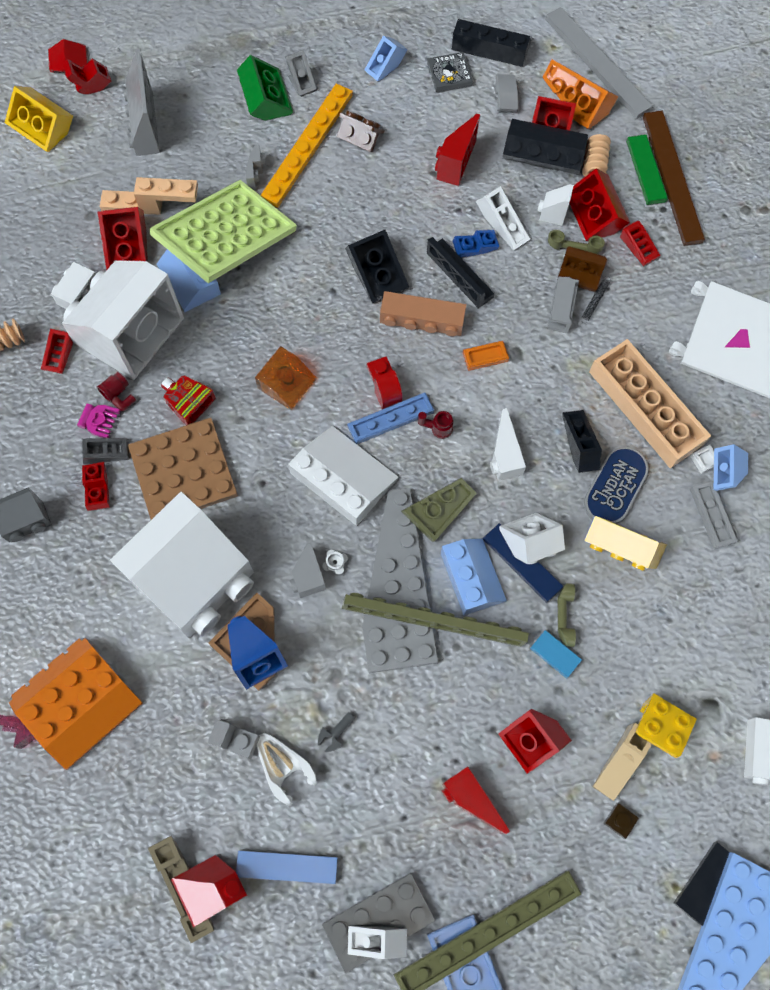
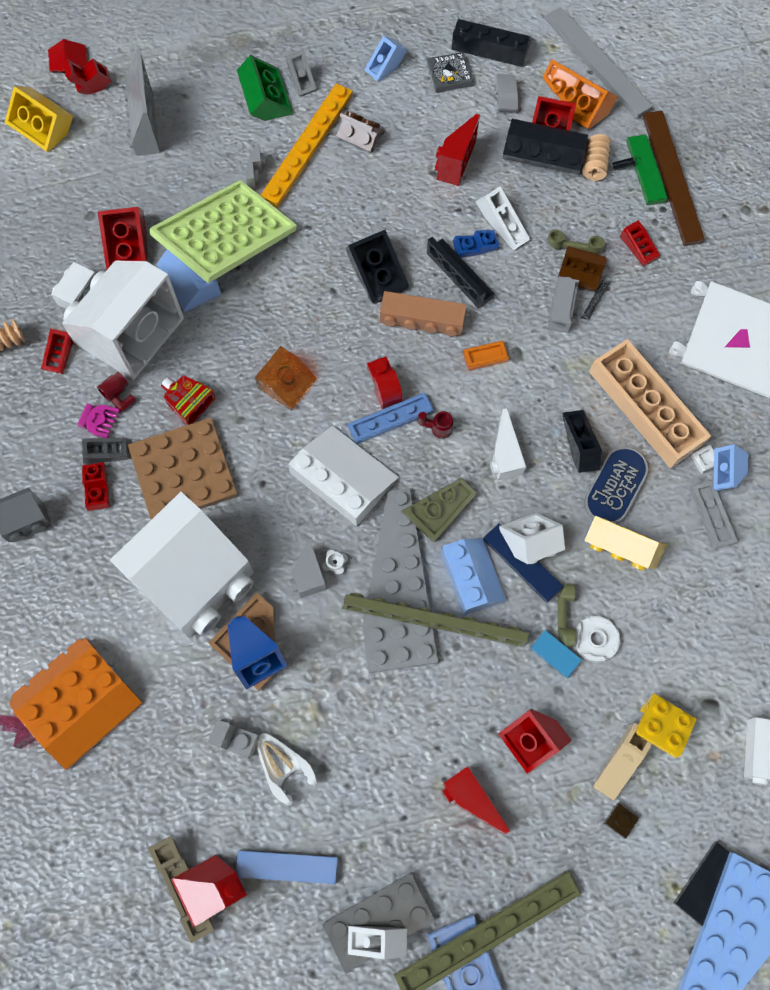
light nougat bracket [100,177,198,215] -> none
dark grey bar [318,712,355,752] -> none
white slope [537,184,574,226] -> none
red slope [569,168,630,241] -> none
none -> white tile [575,616,620,663]
none -> black piece [608,156,640,171]

